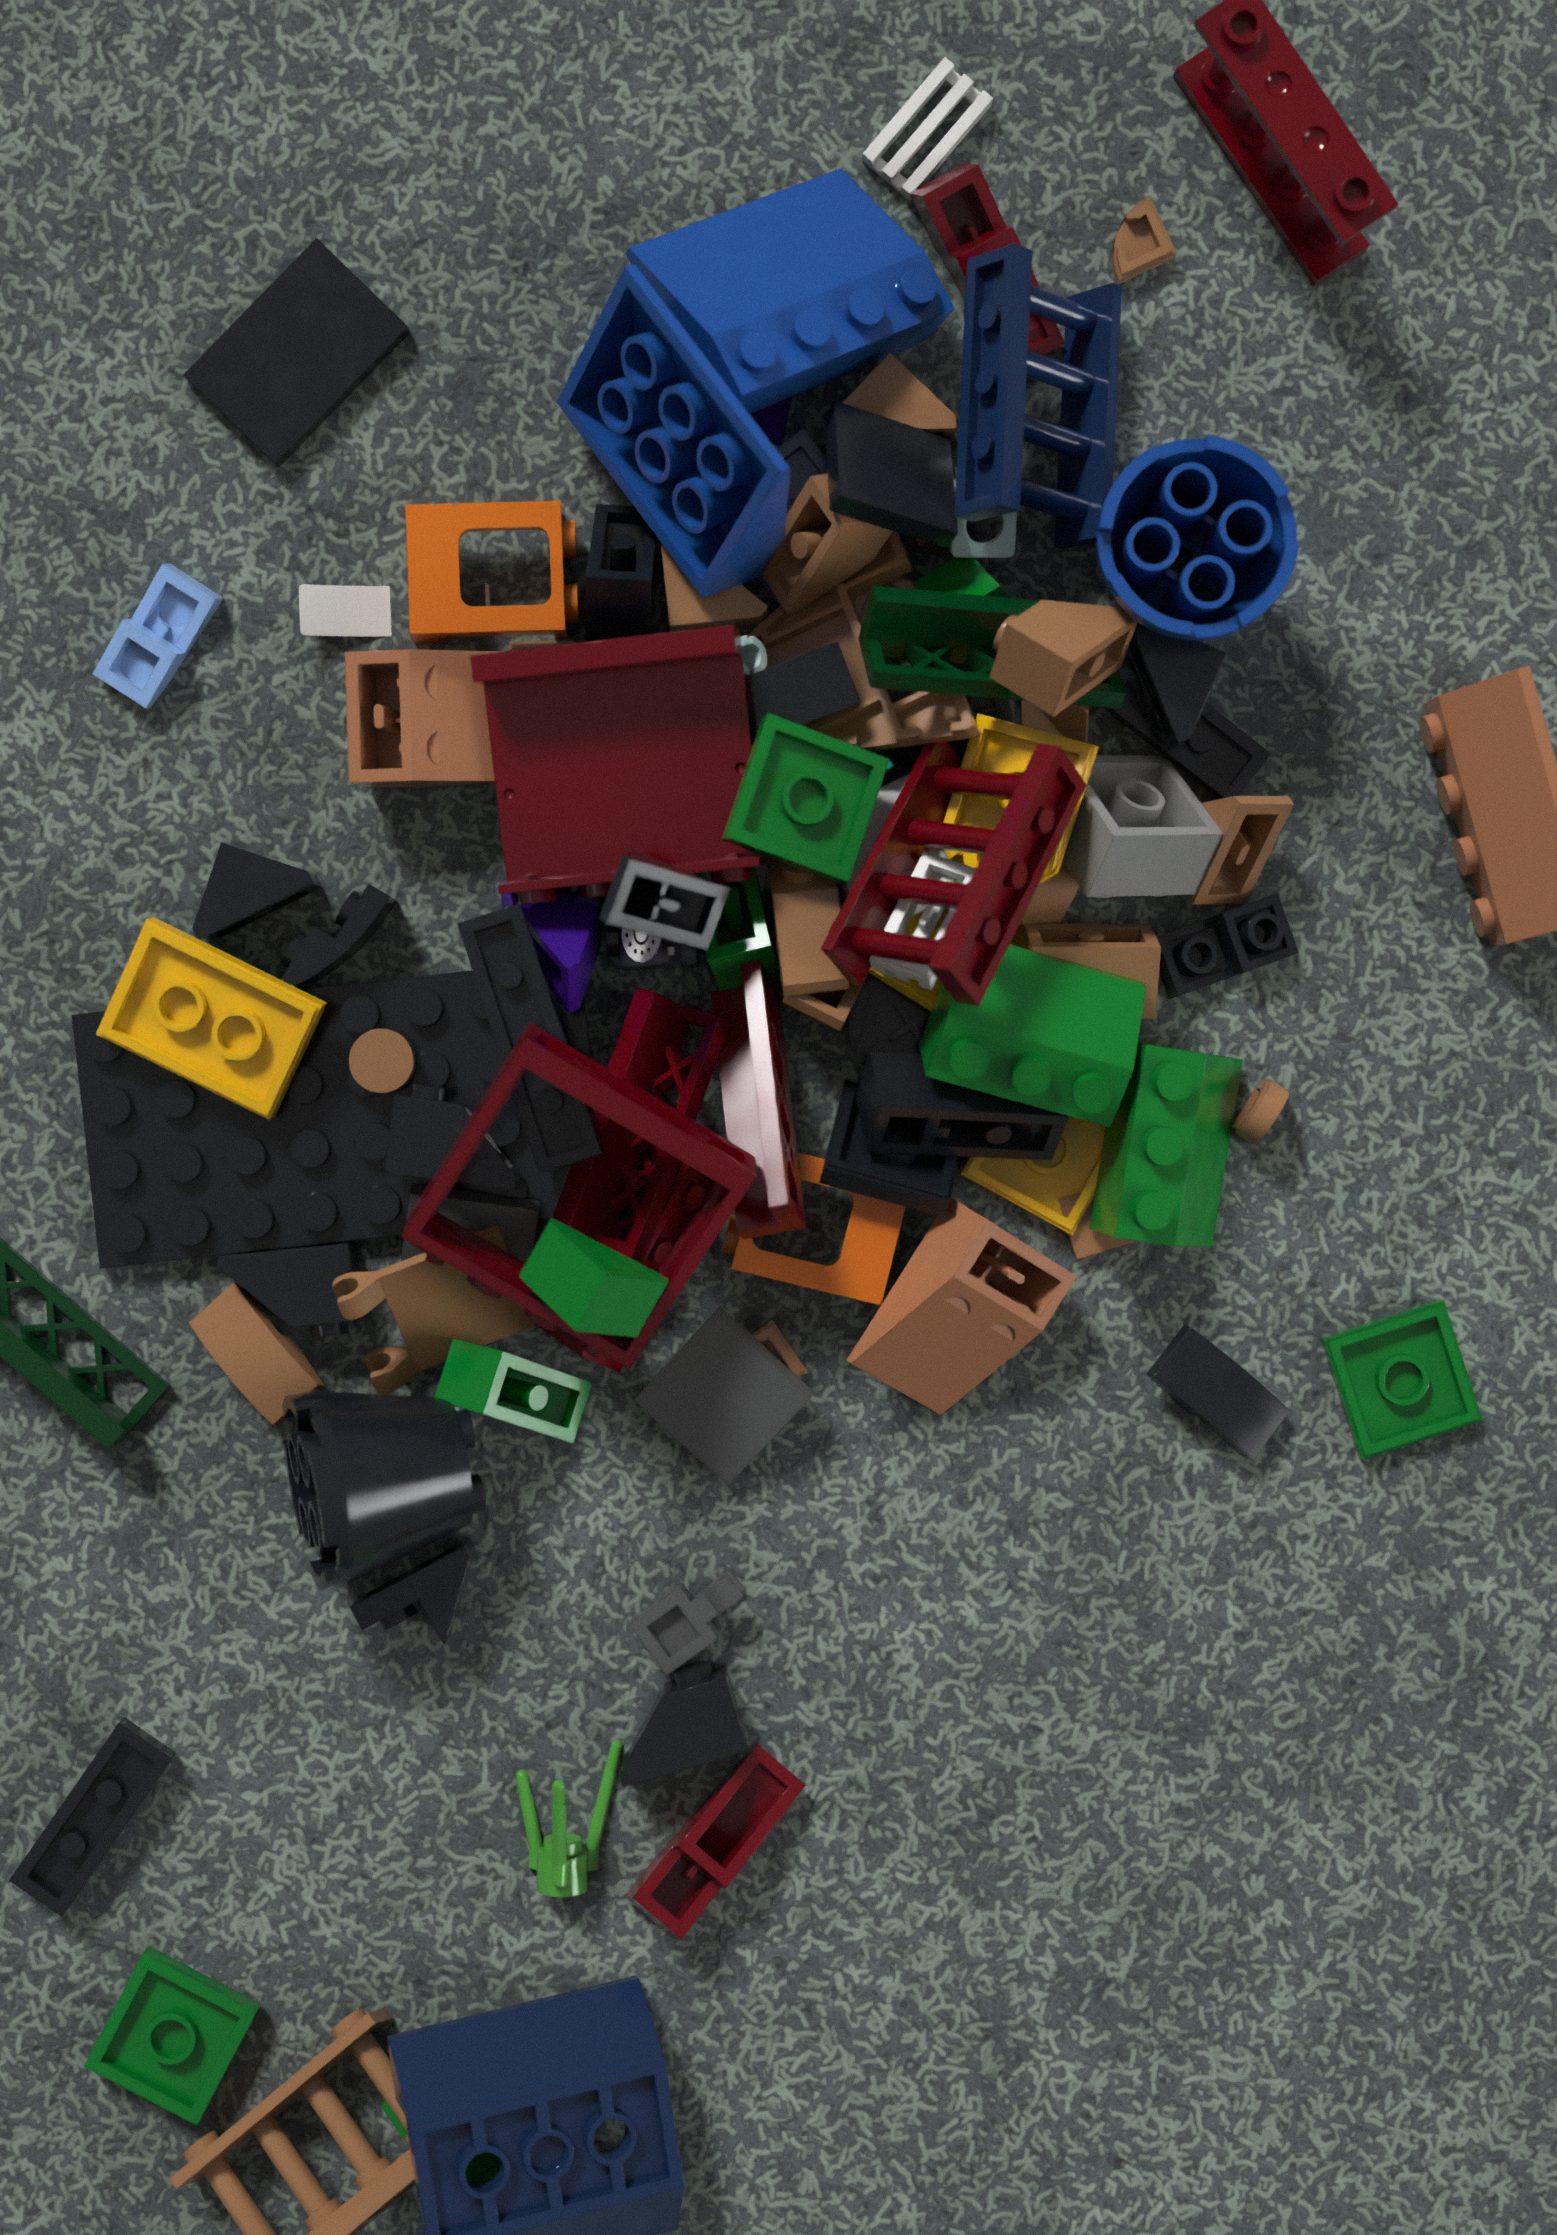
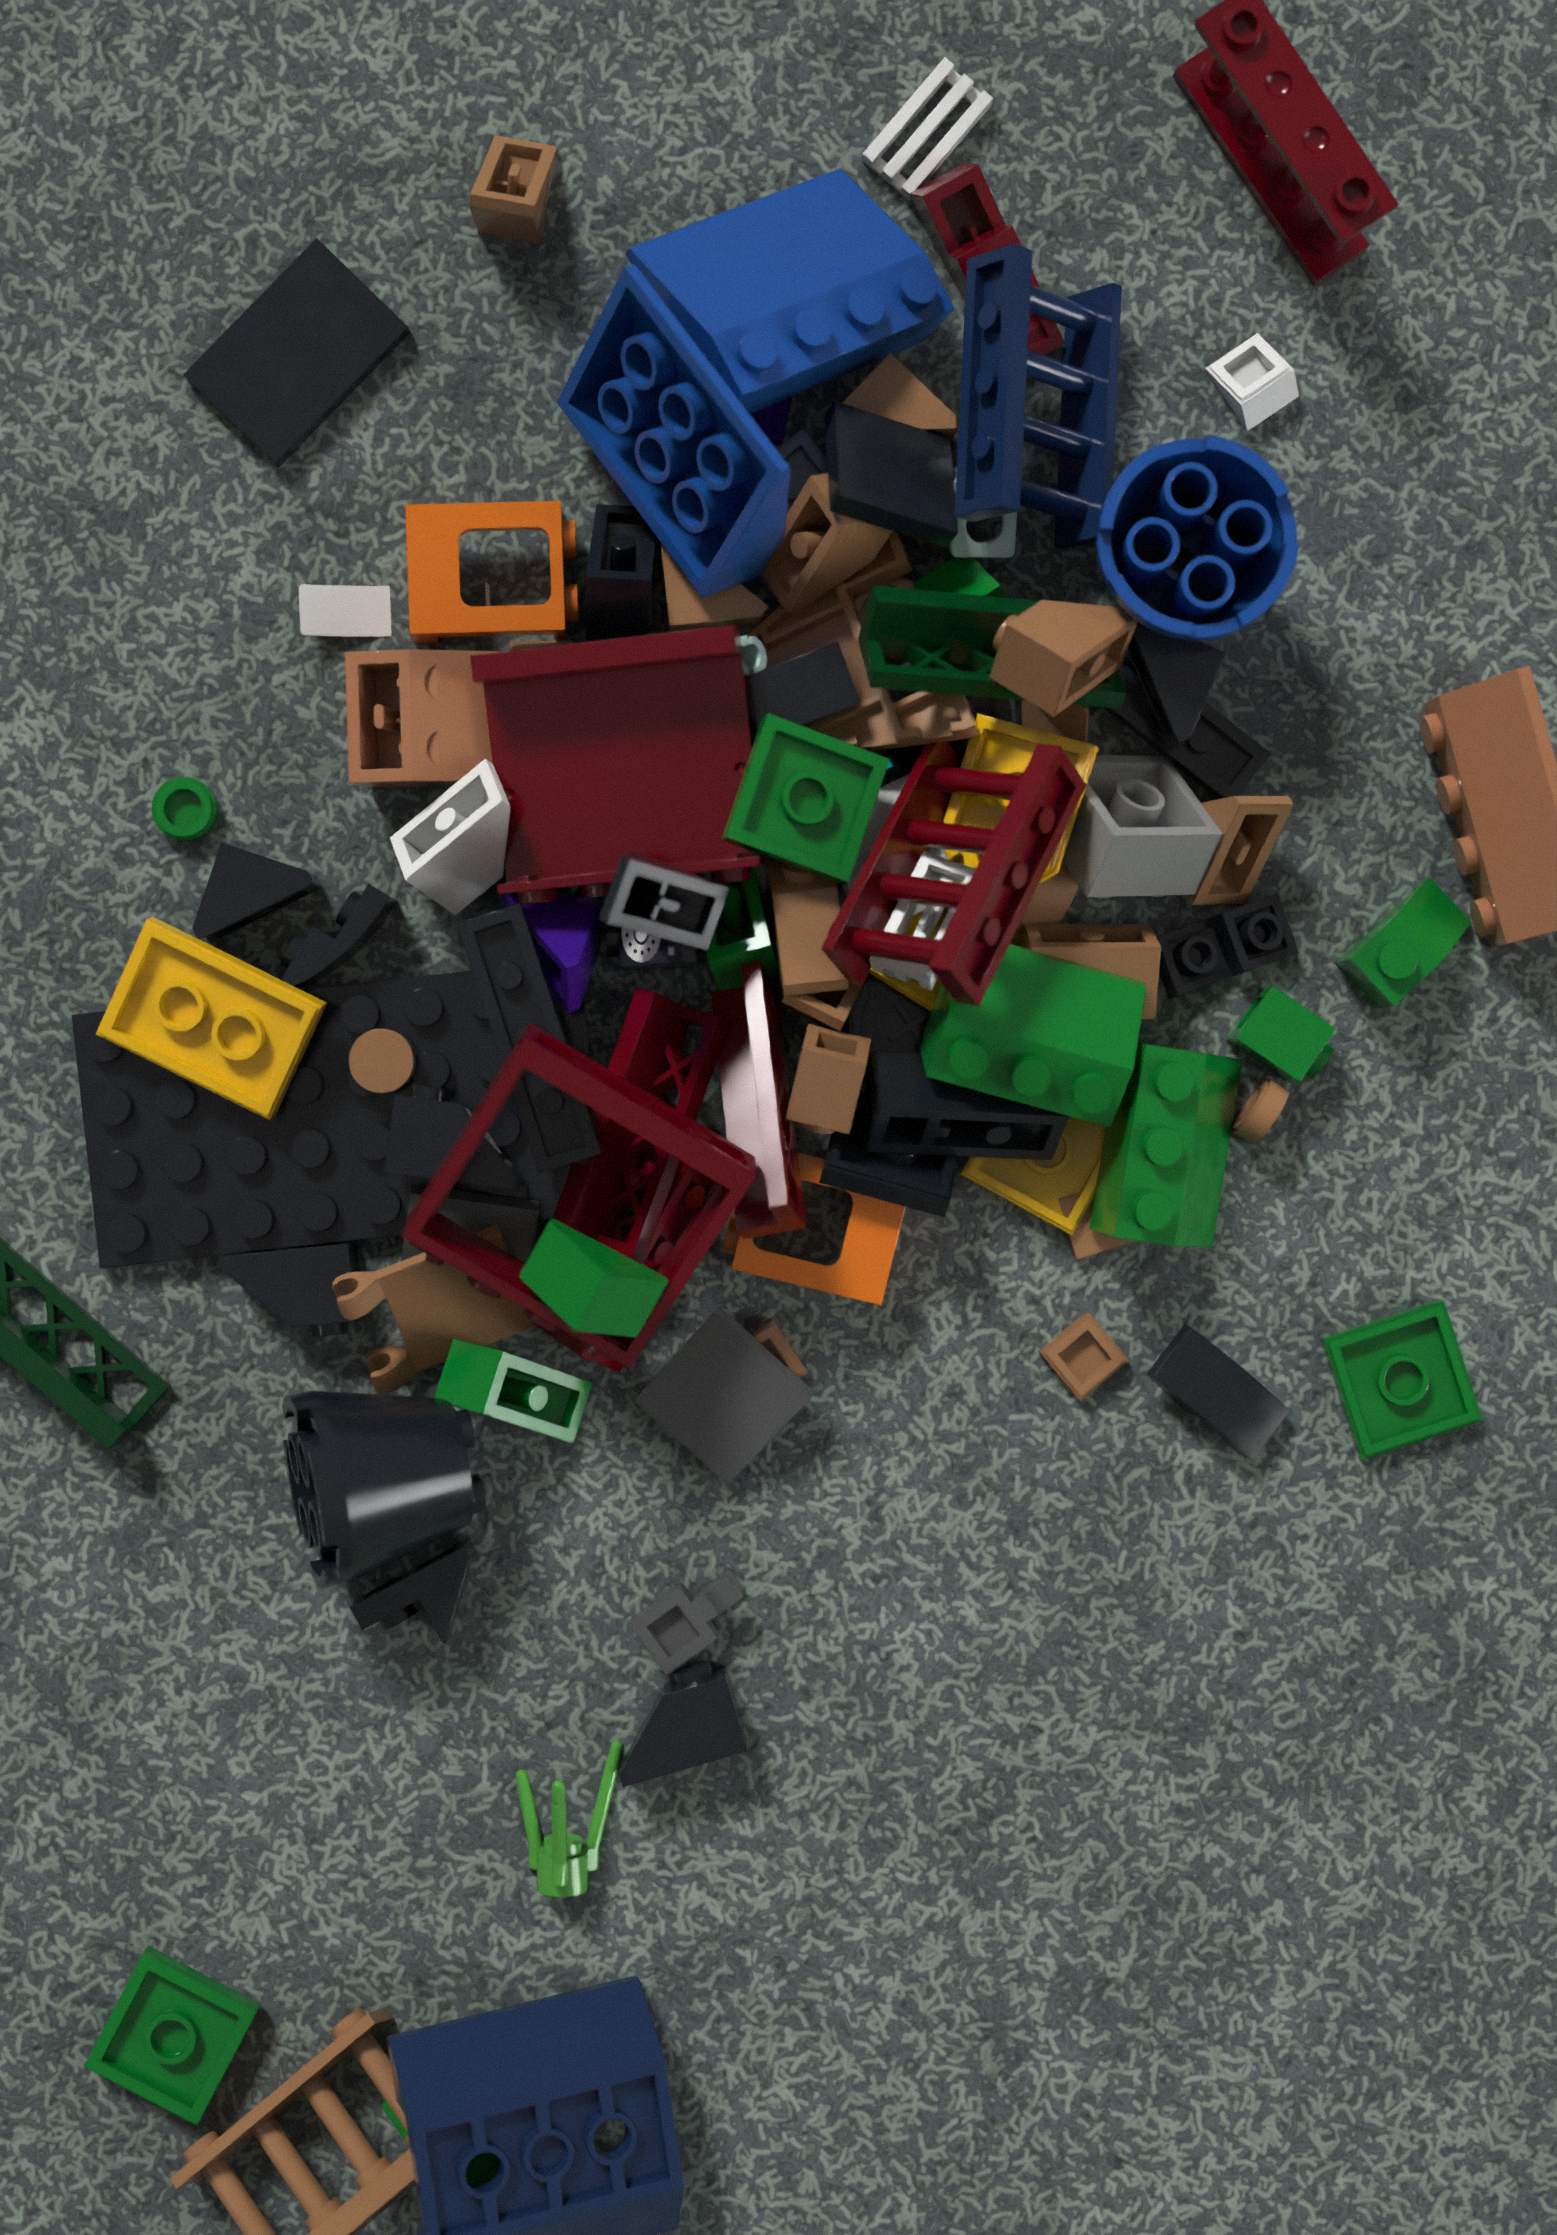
black plate [9,1717,177,1917] -> none
light blue slope [93,563,223,709] -> none
medium nougat slope [189,1282,325,1426] -> none
dark red slope [624,1744,806,1939] -> none
nougat slope [847,1197,1077,1415] -> none
medium nougat tile [1111,196,1177,284] -> none
none -> green tile [152,777,219,842]
none -> white slope [390,759,511,915]
none -> medium nougat slope [470,135,557,244]
none -> medium nougat brick [785,1024,871,1134]
none -> medium nougat tile [1039,1311,1129,1401]
none -> white slope [1205,333,1299,431]
none -> green brick [1227,985,1336,1083]
none -> green slope [1335,876,1472,1009]

